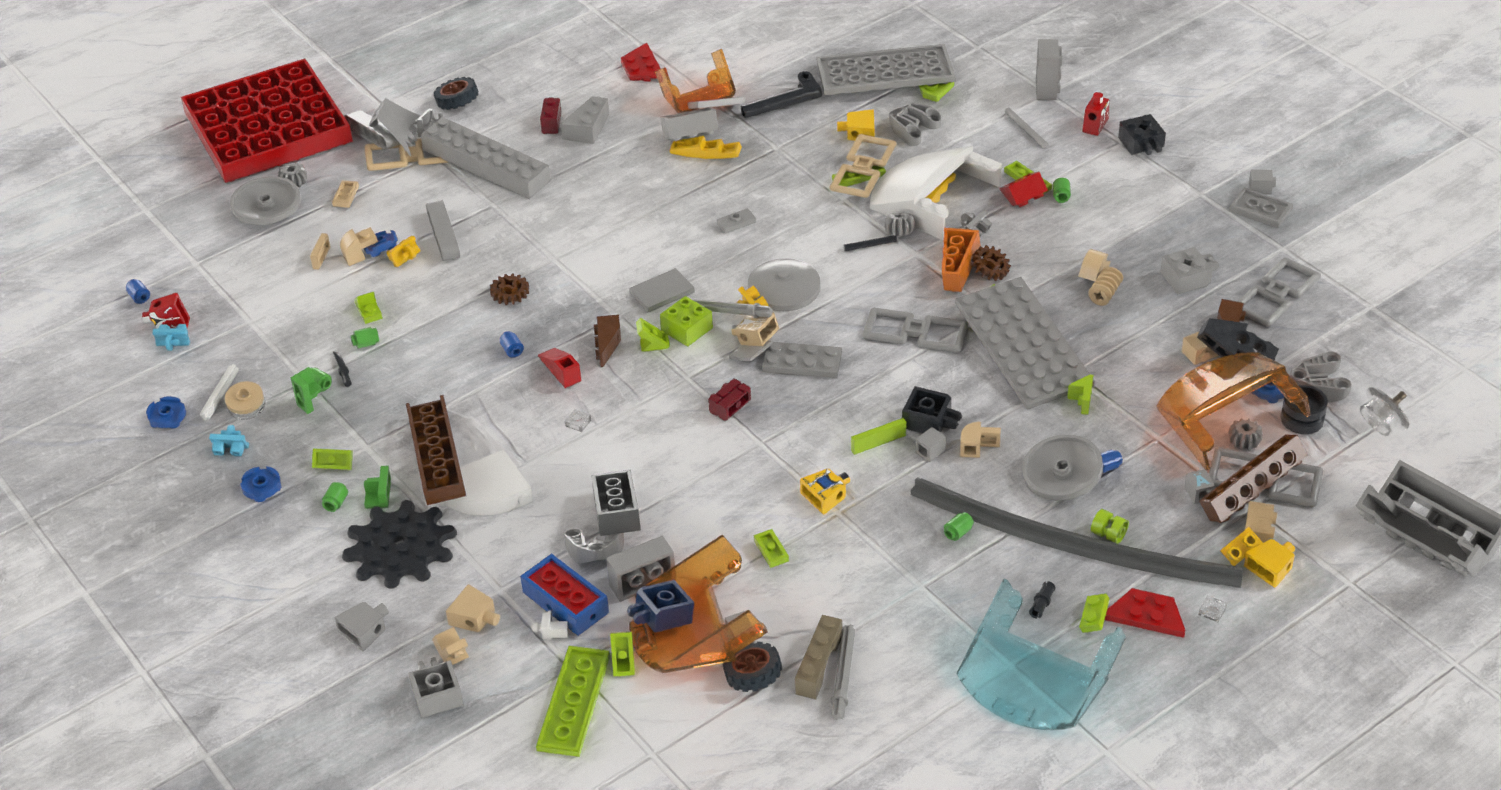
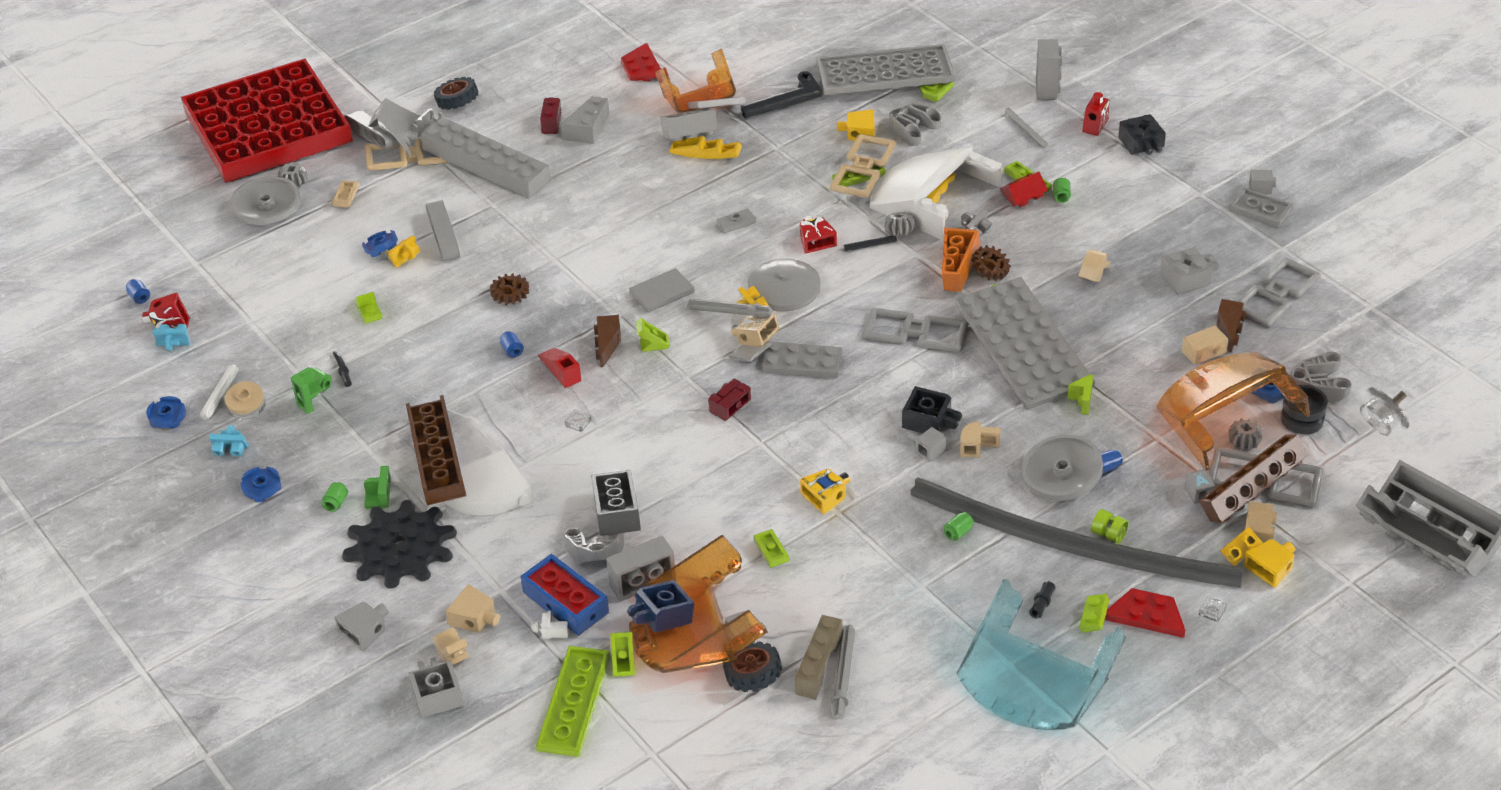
tan tile [310,233,331,270] -> none
lime plate [312,448,353,470] -> none
tan brick [340,227,378,266] -> none
bright green brick [351,327,379,349] -> none
lime brick [660,296,713,347] -> none
lime tile [851,418,906,455] -> none
tan piece [1088,267,1124,306] -> none
black brick [1197,318,1279,372] -> none
none -> red torso [799,216,837,254]

